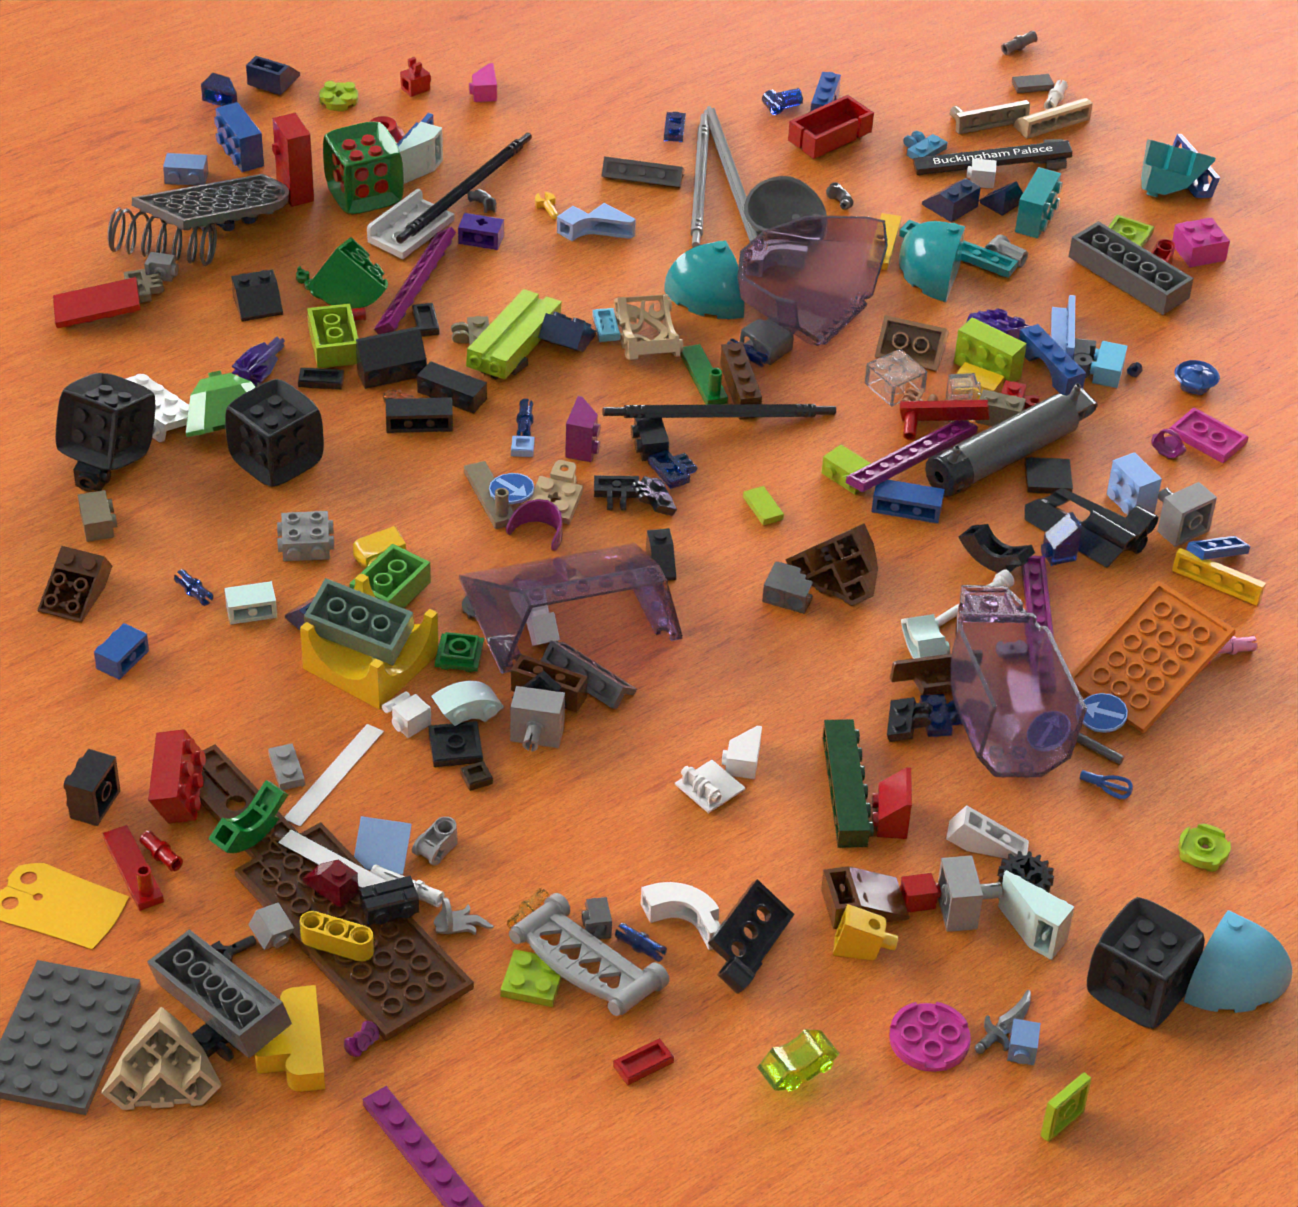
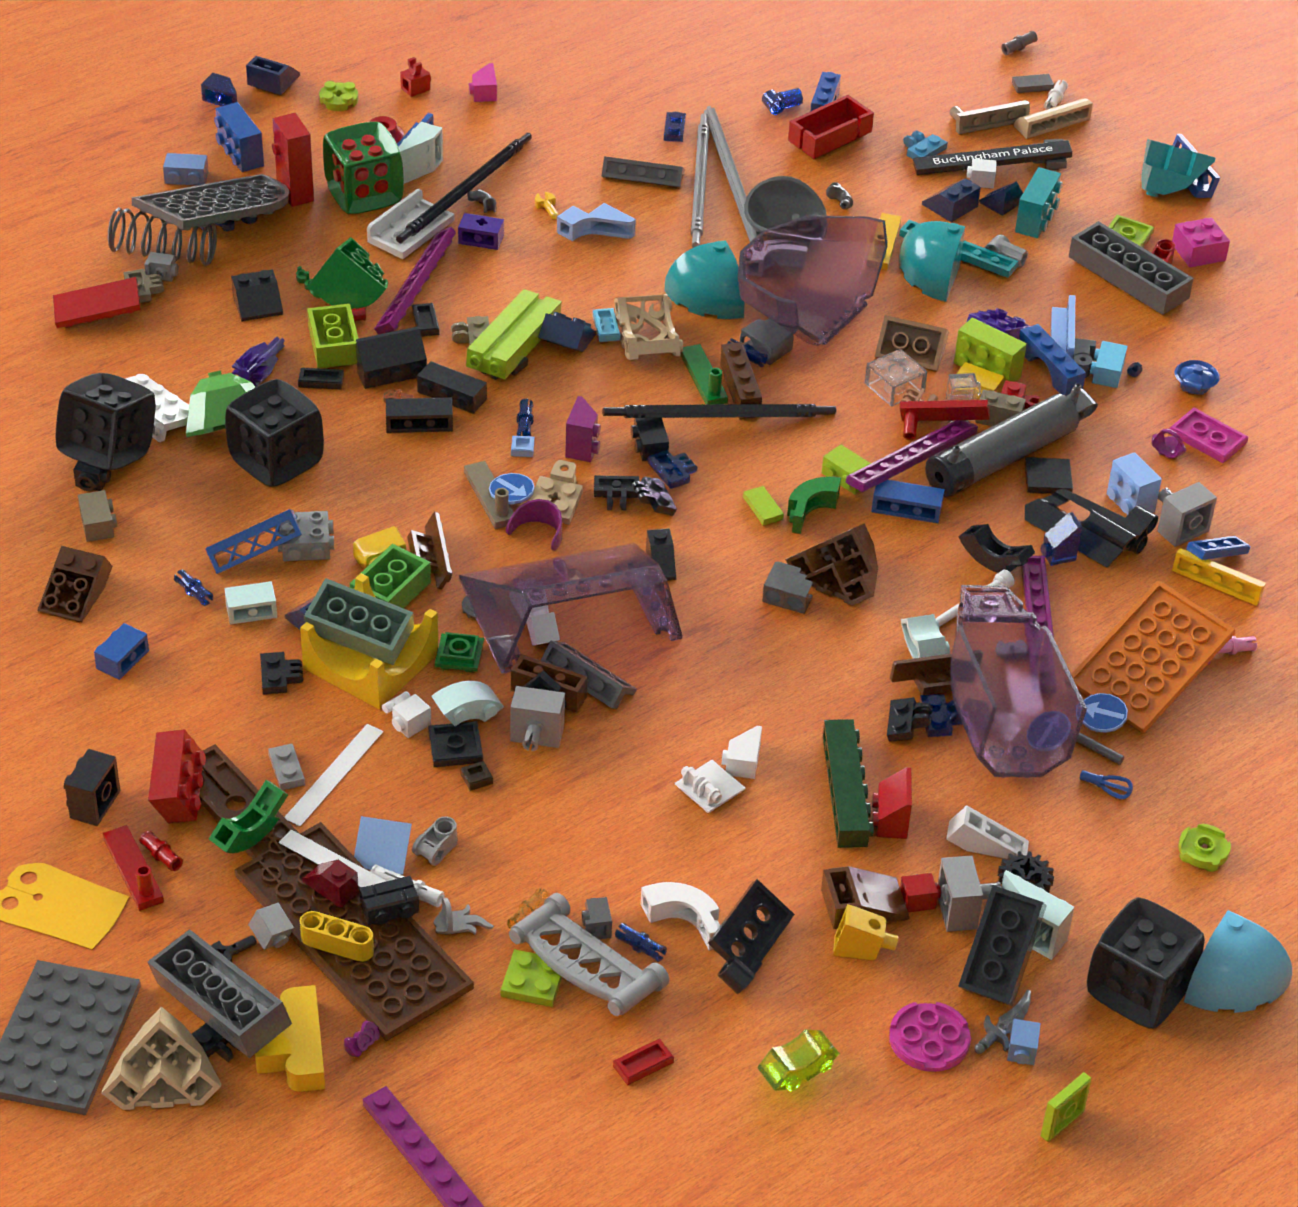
none -> blue fence [205,509,302,574]
none -> black hinge [260,652,304,695]
none -> reddish brown bracket [407,512,453,590]
none -> green arch [787,477,841,534]
none -> black brick [958,885,1047,1007]

